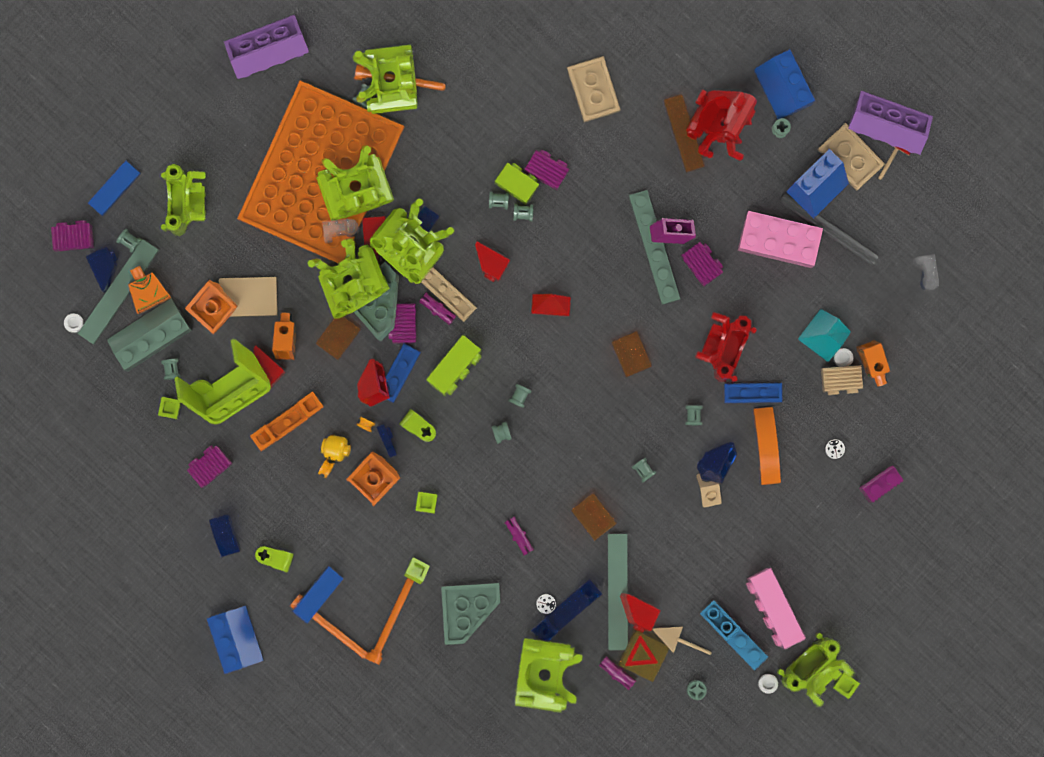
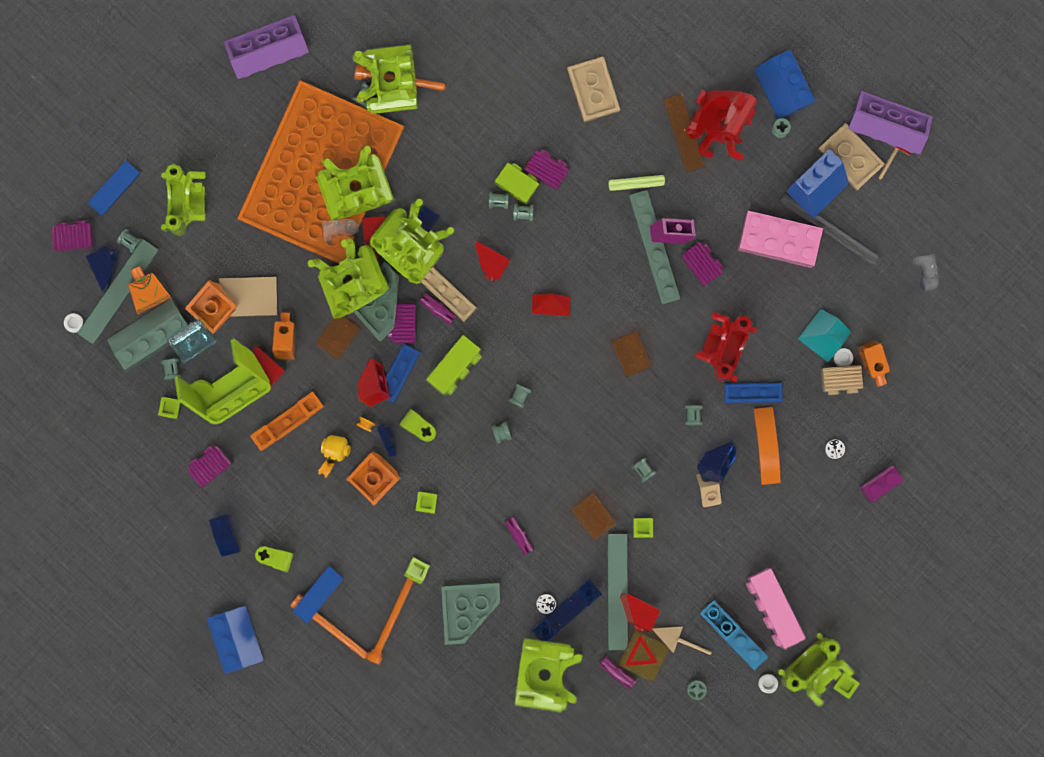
none -> clear light blue plate [167,319,217,363]
none -> yellowish green axle [608,175,665,191]
none -> lime plate [633,518,653,538]

